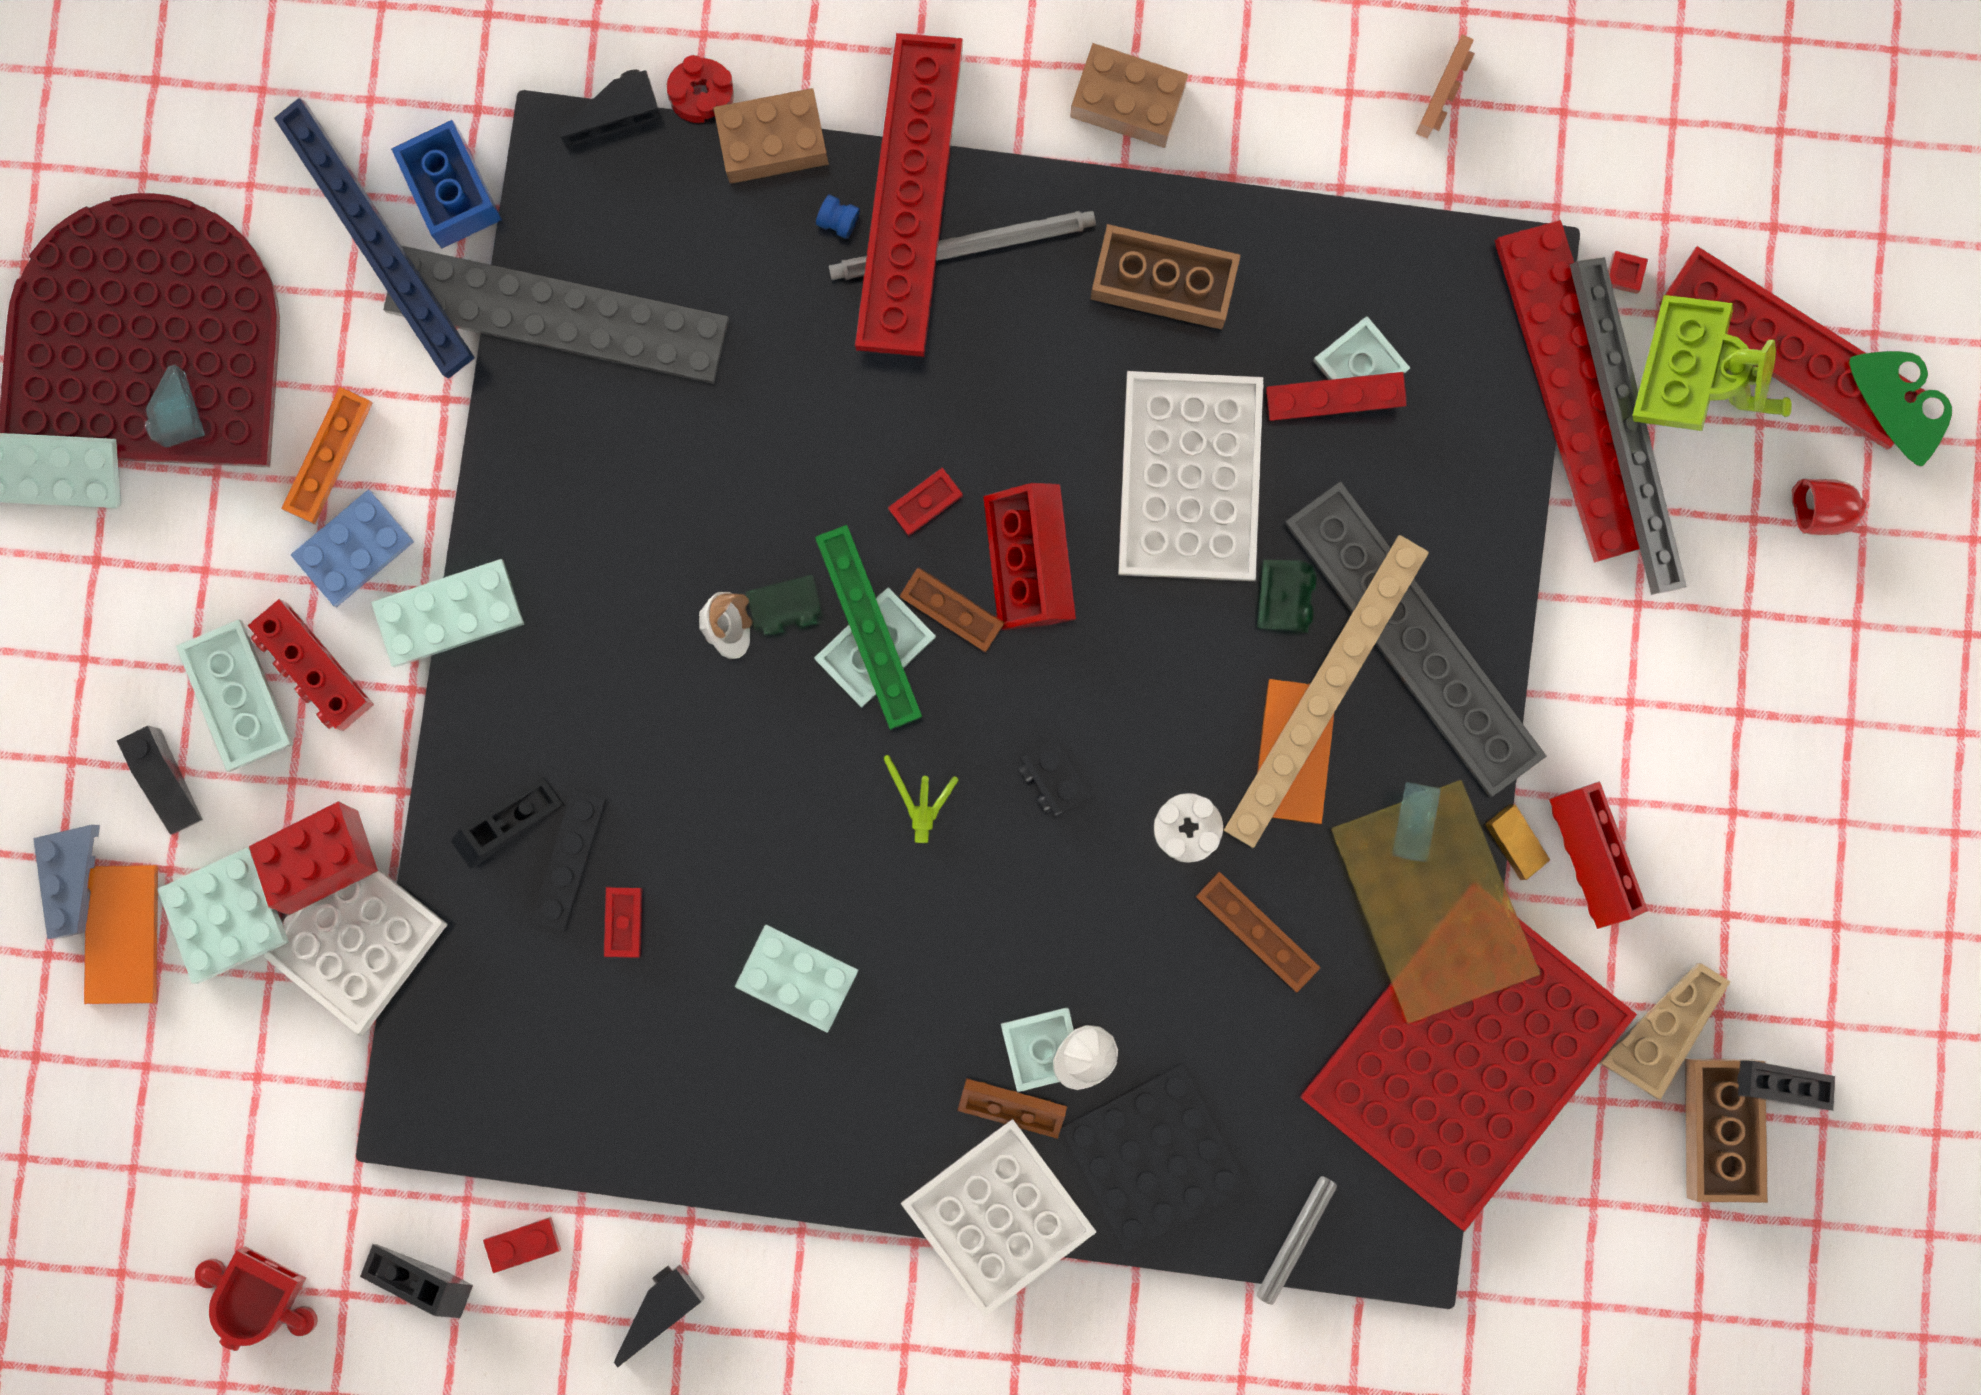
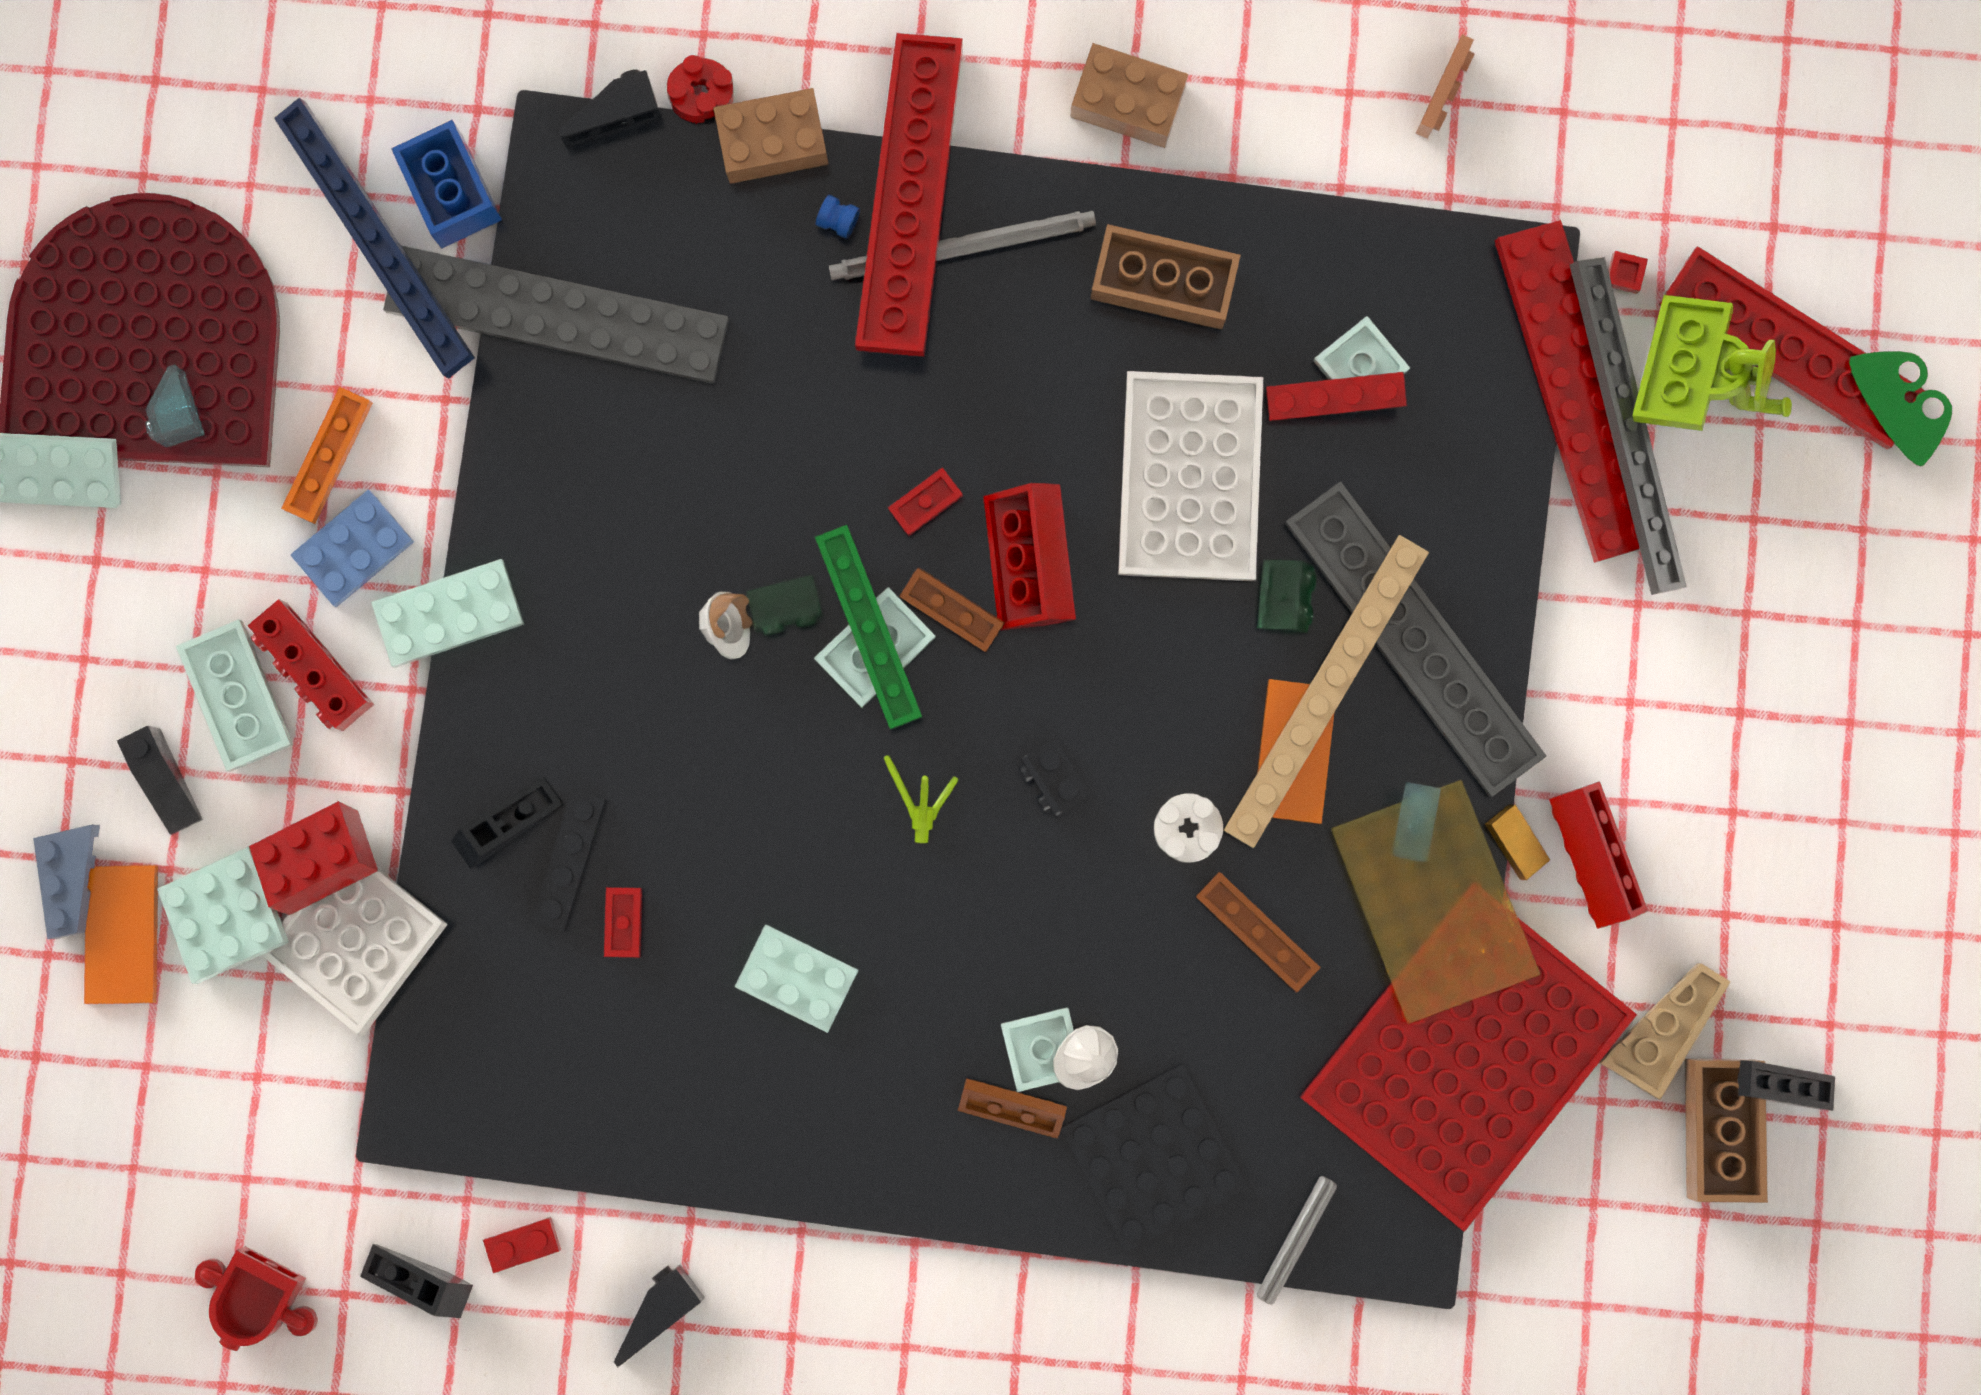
white plate [901,1119,1096,1317] -> none
red piece [1792,479,1867,535] -> none

